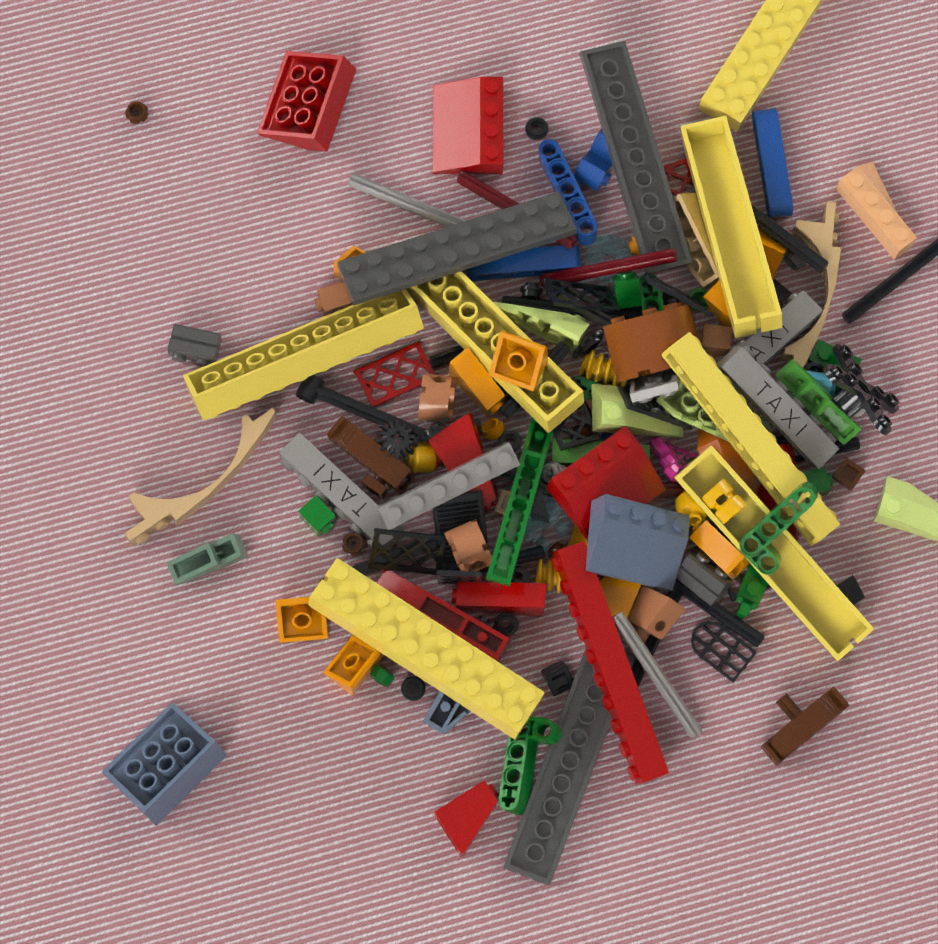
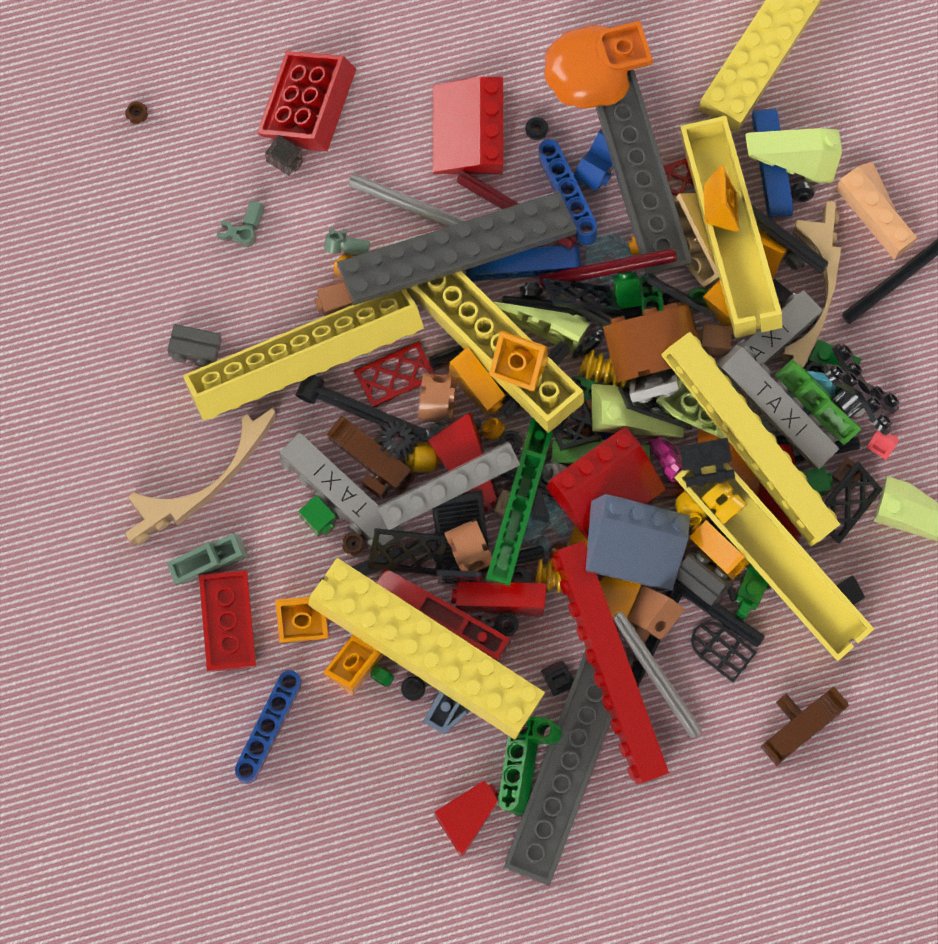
sand blue slope [102,702,227,826] -> none
green beam [739,482,818,575] -> none
none -> red plate [199,570,256,672]
none -> sand green bar [217,201,265,247]
none -> blue beam [235,670,301,784]
none -> clear smoke brick [265,135,303,176]
none -> sand green bar [324,226,370,256]
none -> orange animal [544,21,653,109]
none -> black plate [679,438,735,488]
none -> light orange slope [703,165,739,232]
none -> yellowish green wedge [745,128,842,183]
none -> black plate [791,182,815,202]
none -> black window [824,461,883,544]
none -> coral tile [866,430,899,460]

